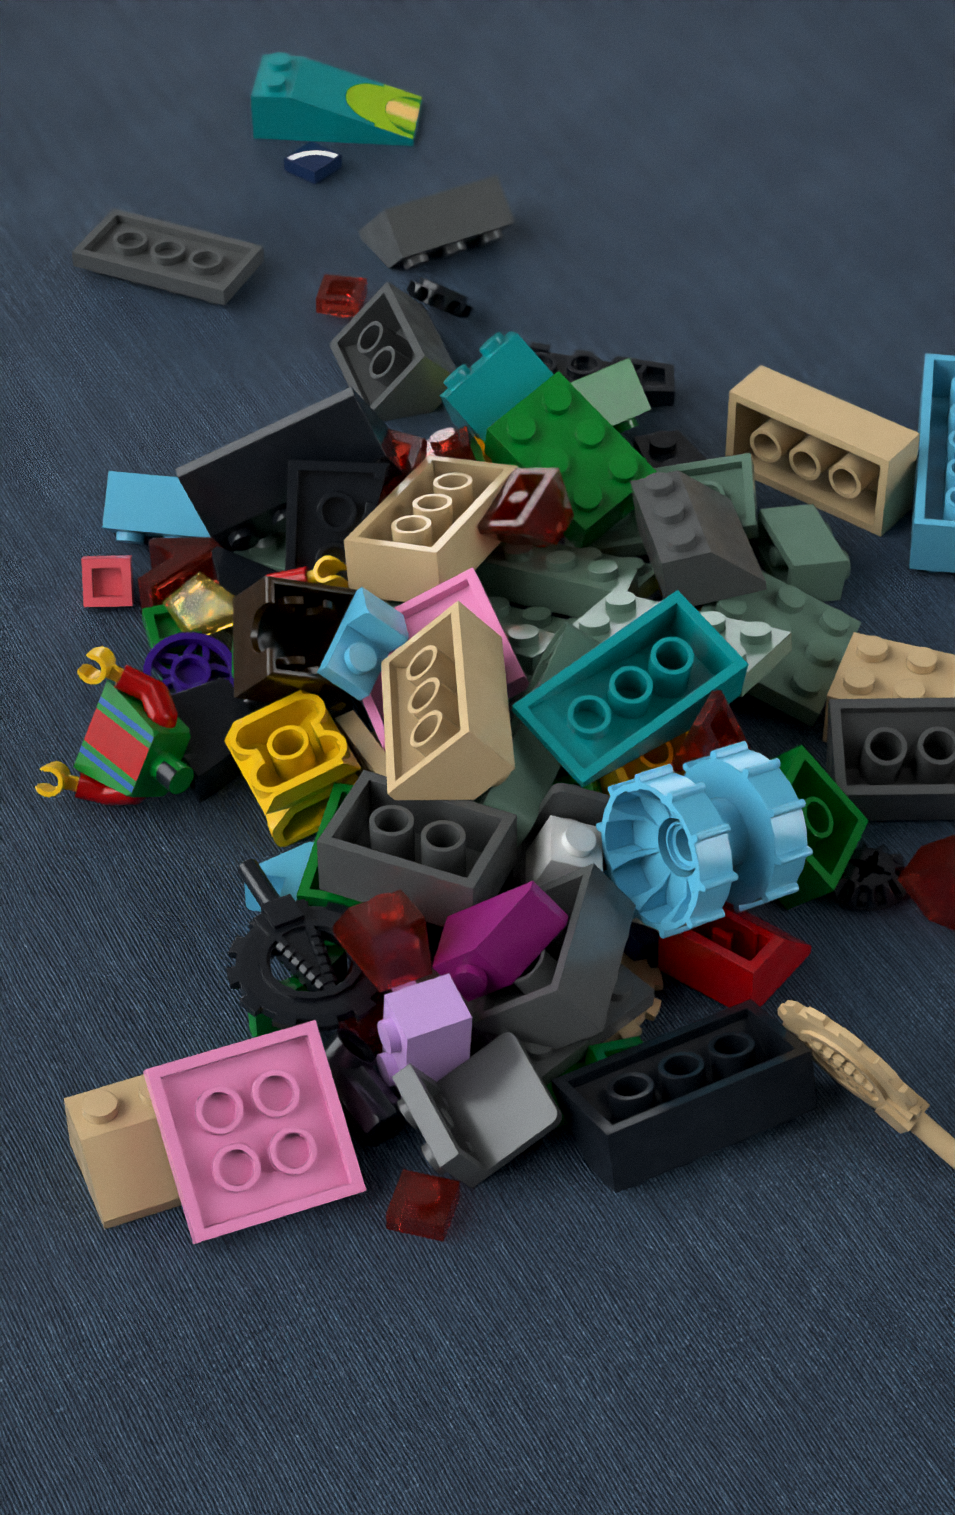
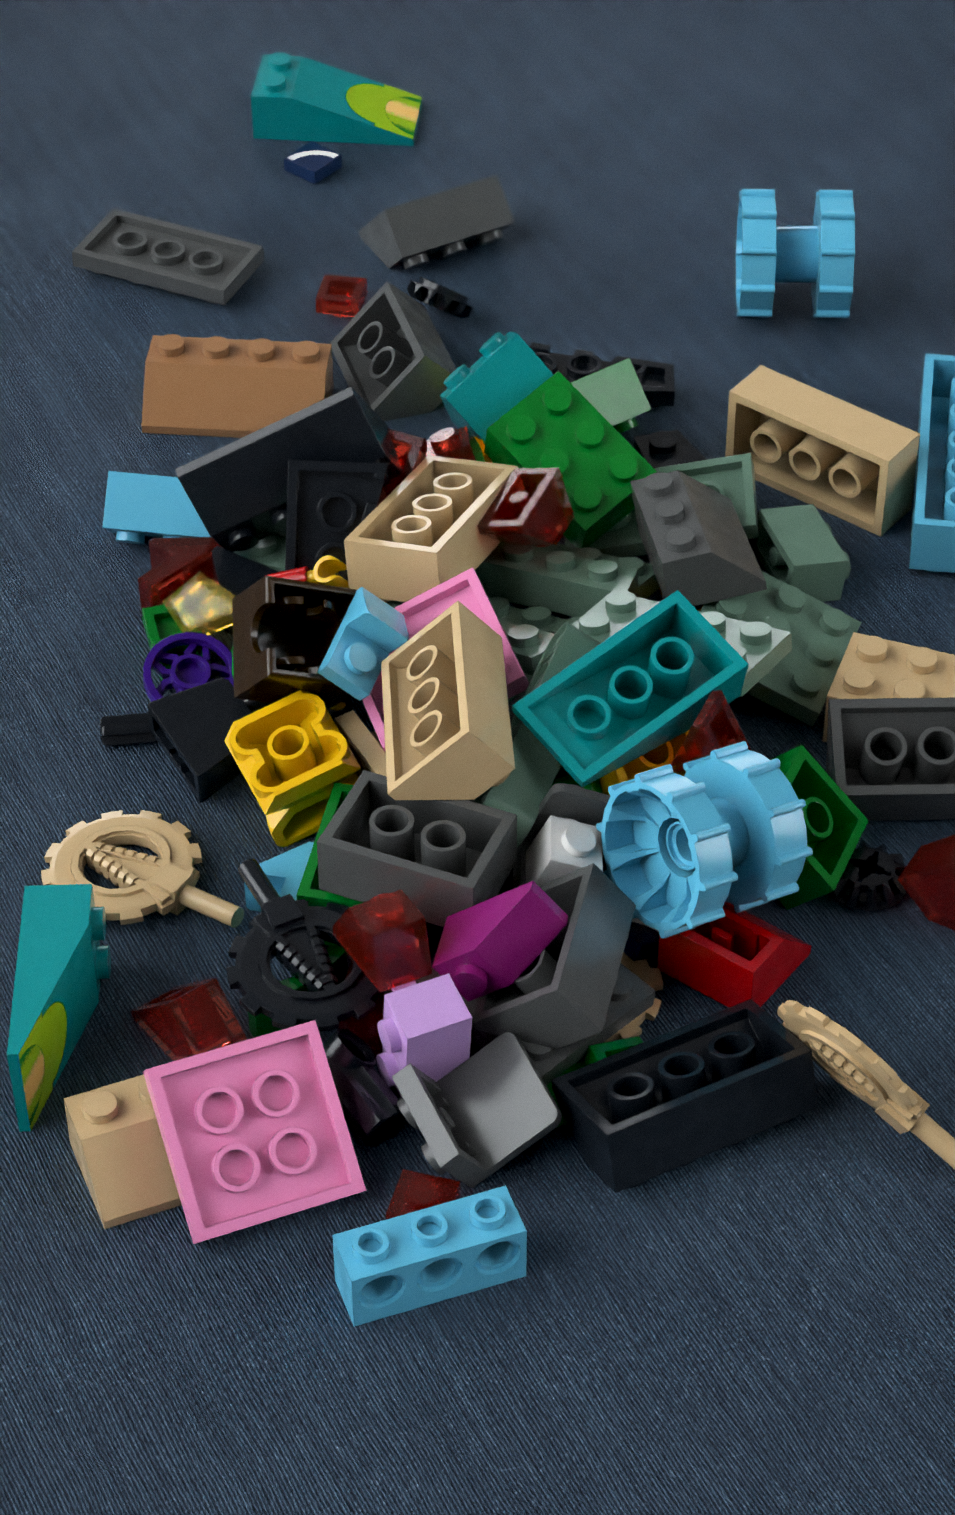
torso [35,646,194,806] -> none
coral tile [81,555,134,607] -> none
none -> teal slope [7,884,111,1132]
none -> tan bar [41,810,244,928]
none -> clear red slope [130,978,247,1061]
none -> medium nougat slope [141,334,334,438]
none -> medium azure brick [332,1185,527,1327]
none -> medium azure piece [735,189,855,318]

